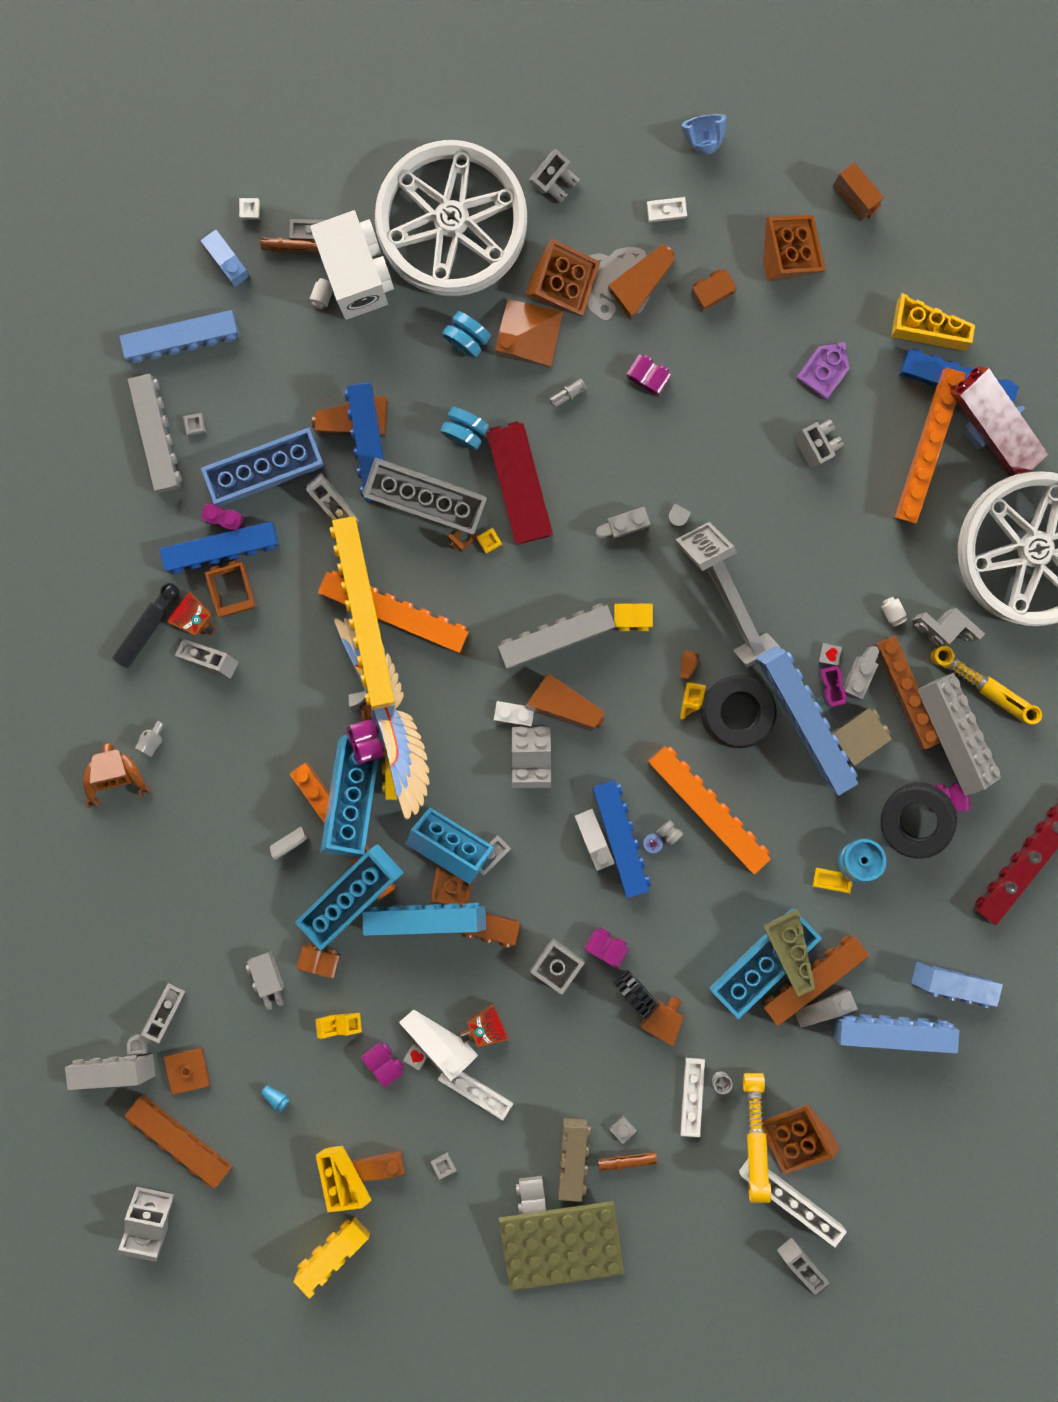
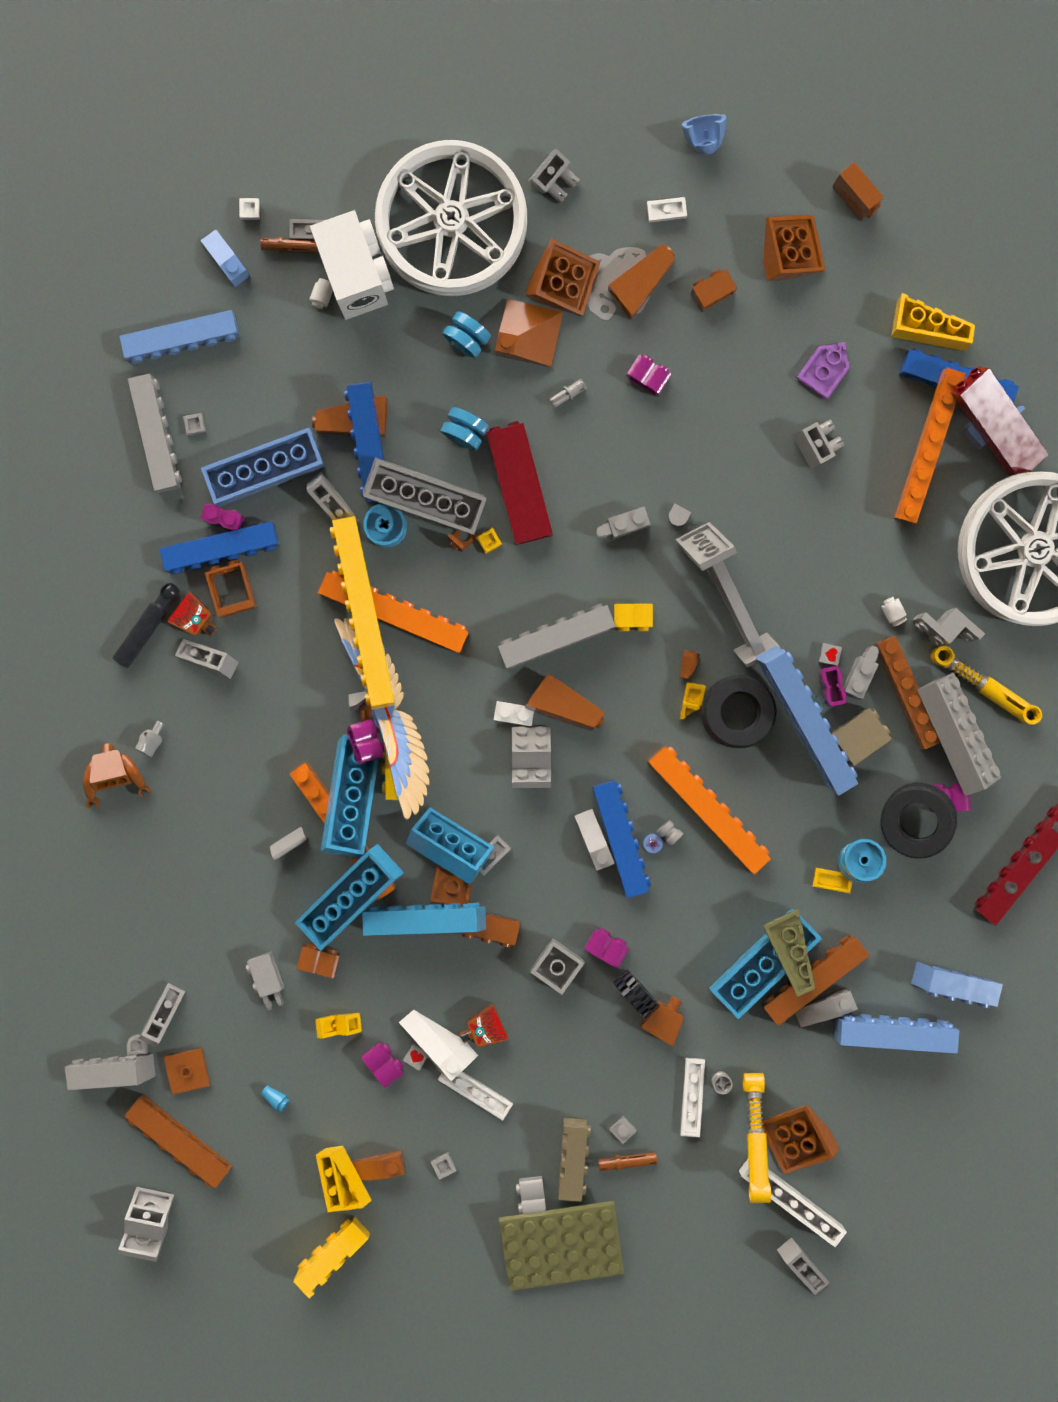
none -> dark azure wheel [363,503,407,548]

